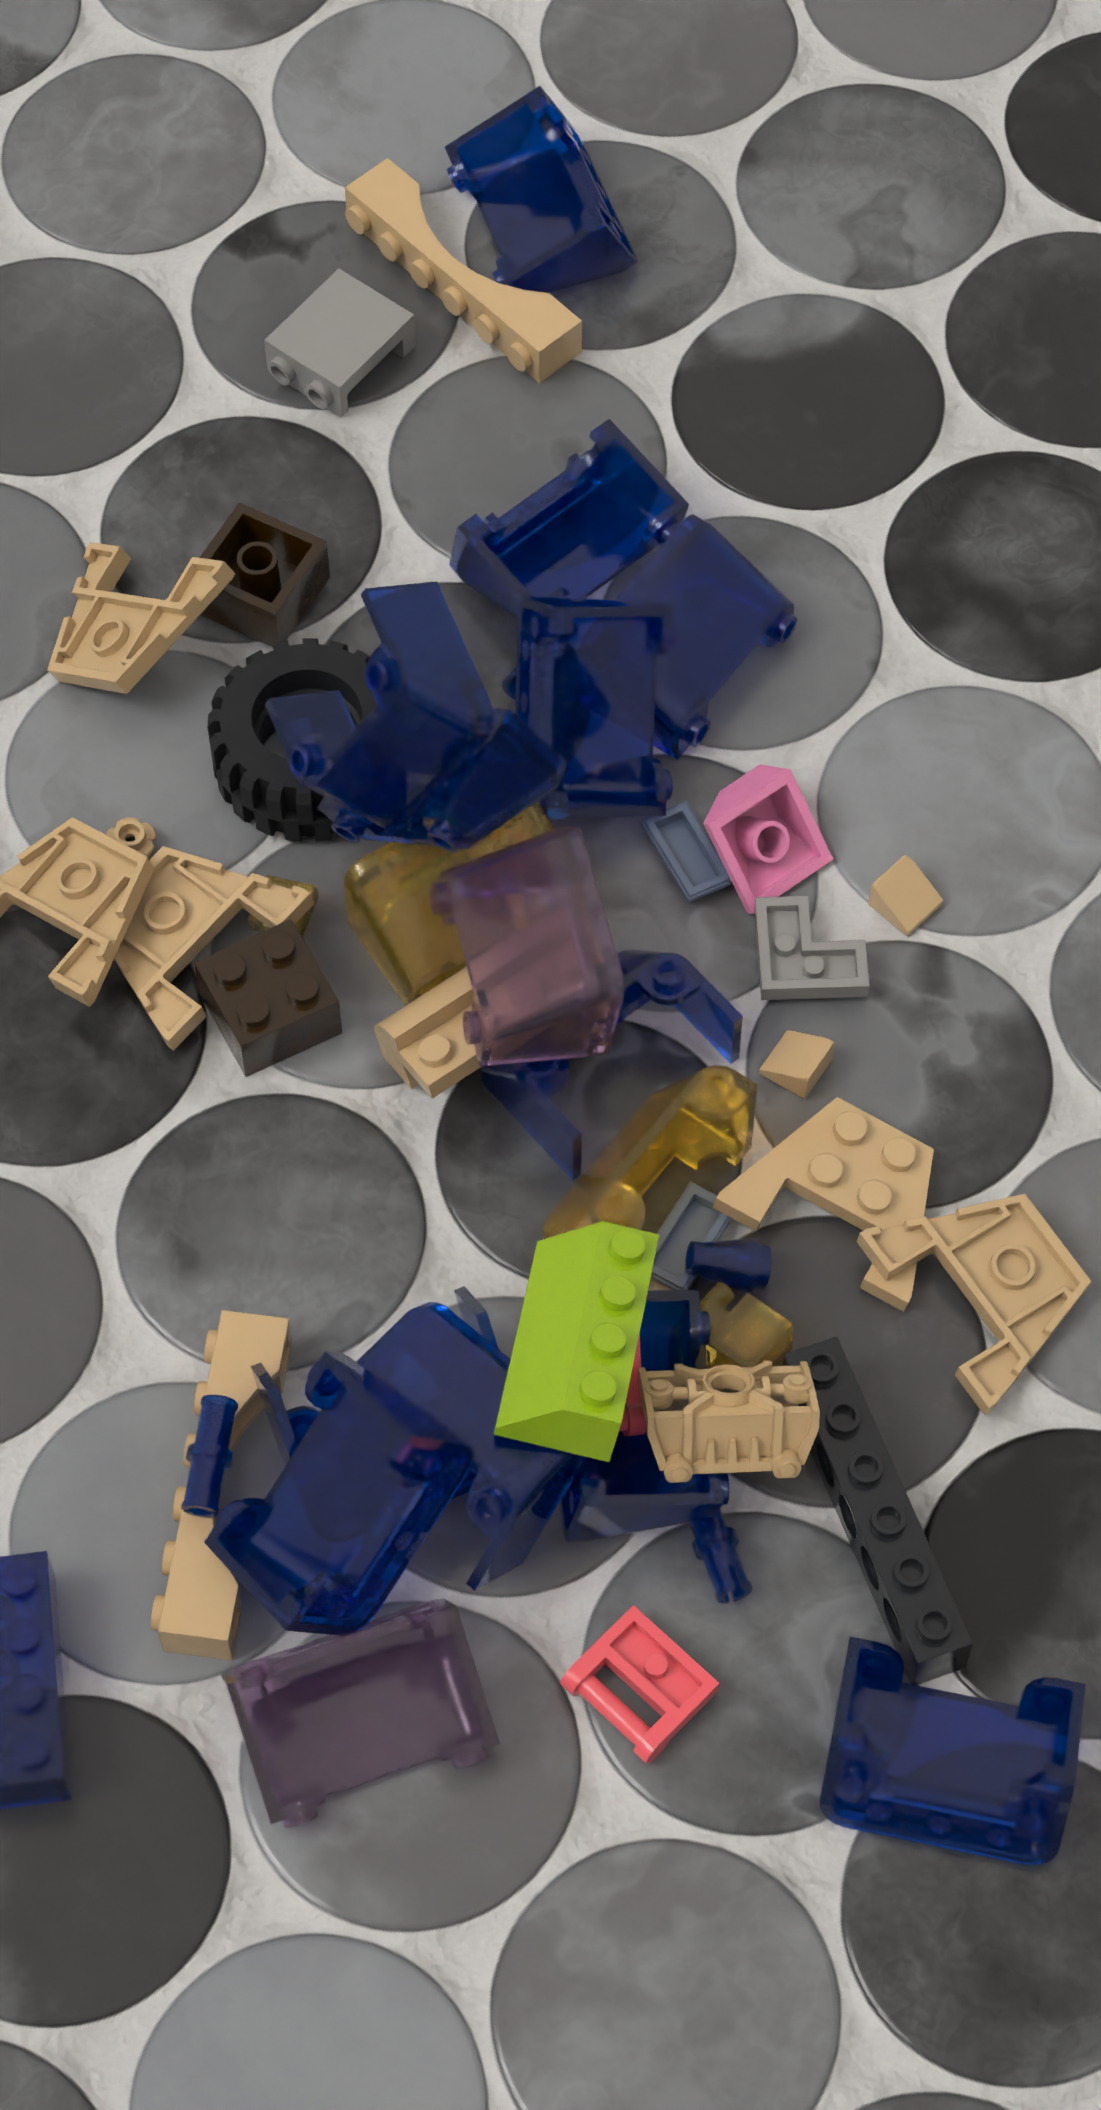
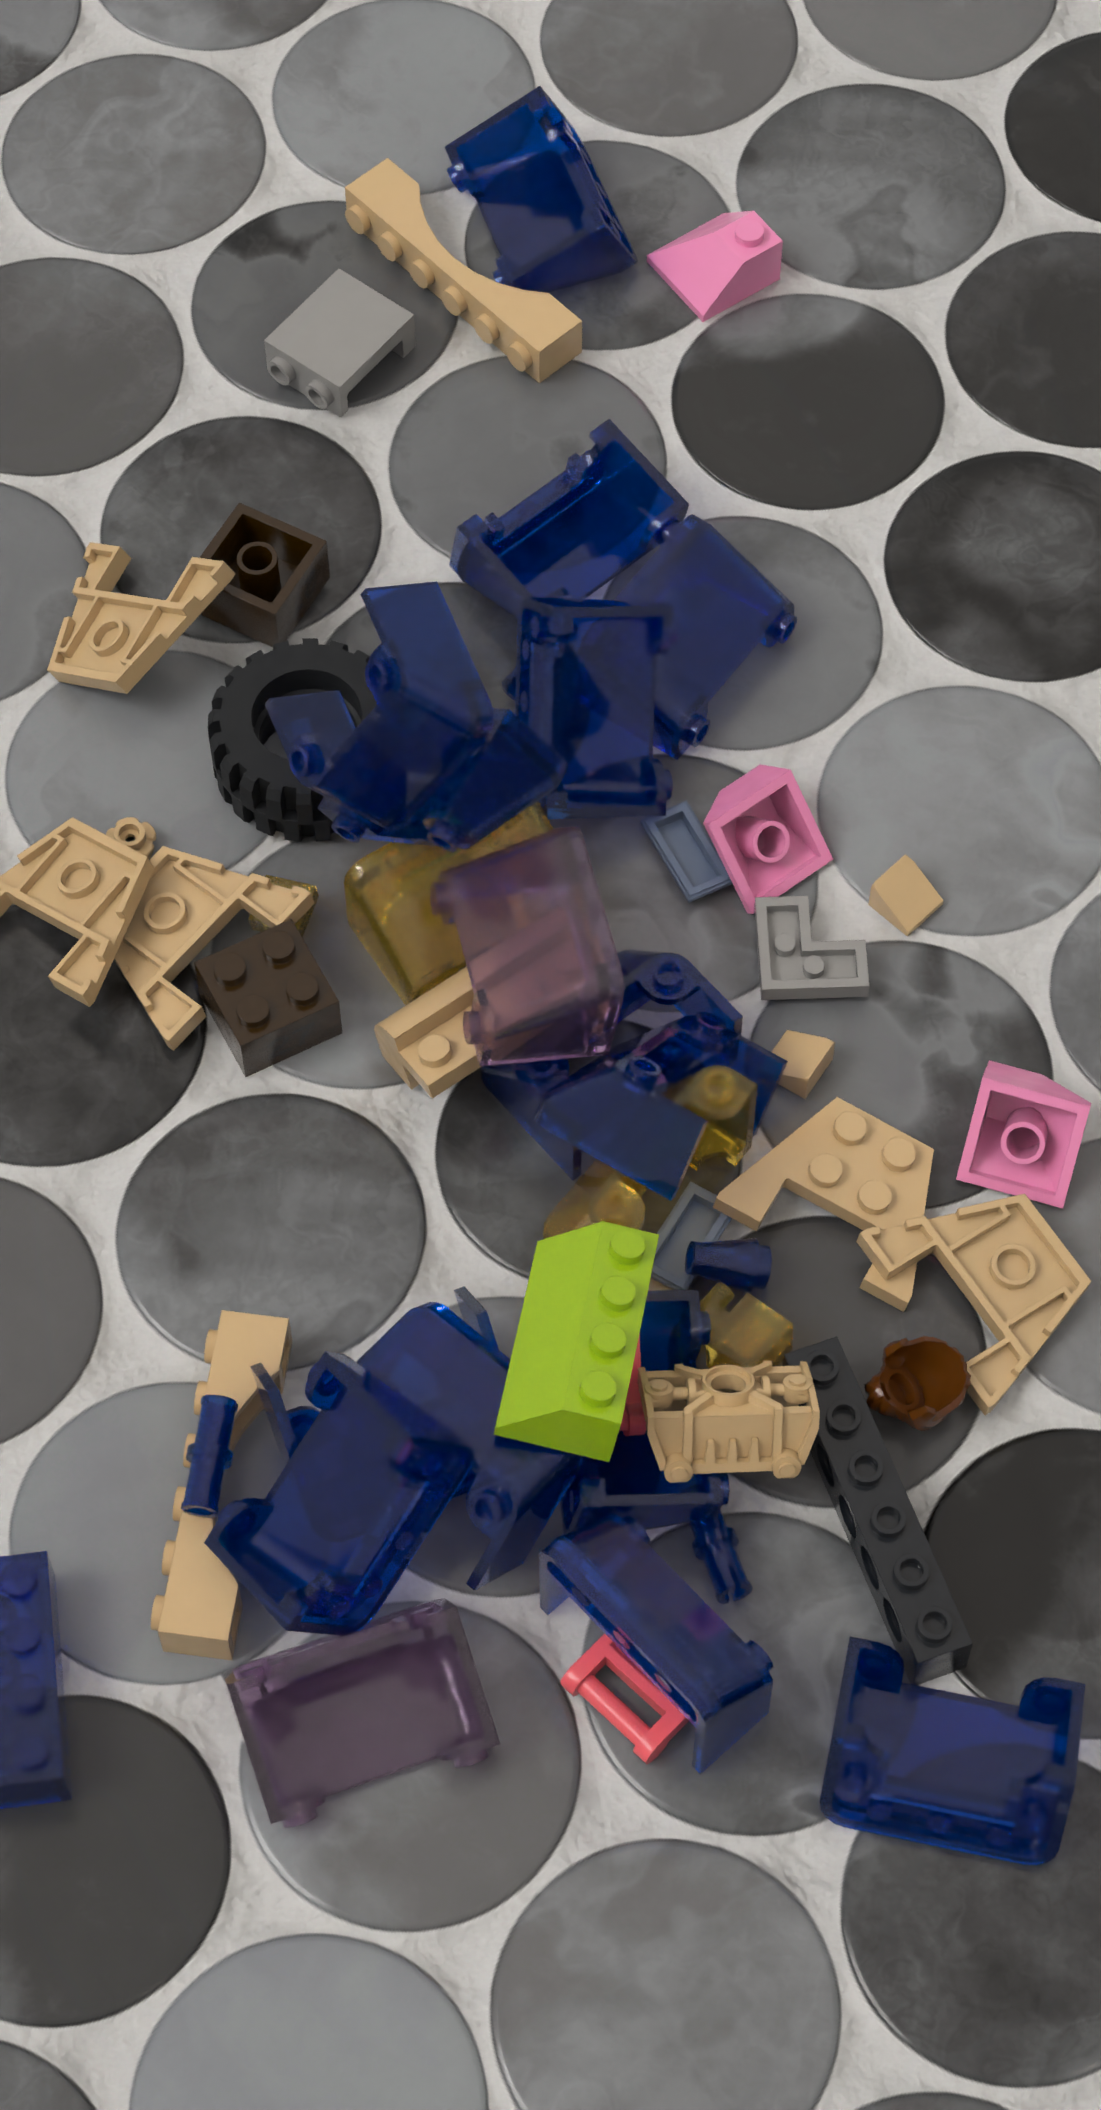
none -> clear blue windscreen [535,1012,788,1201]
none -> clear blue windscreen [539,1513,774,1774]
none -> bright pink slope [647,211,783,322]
none -> reddish brown hair [864,1336,971,1431]
none -> bright pink slope [956,1060,1092,1209]

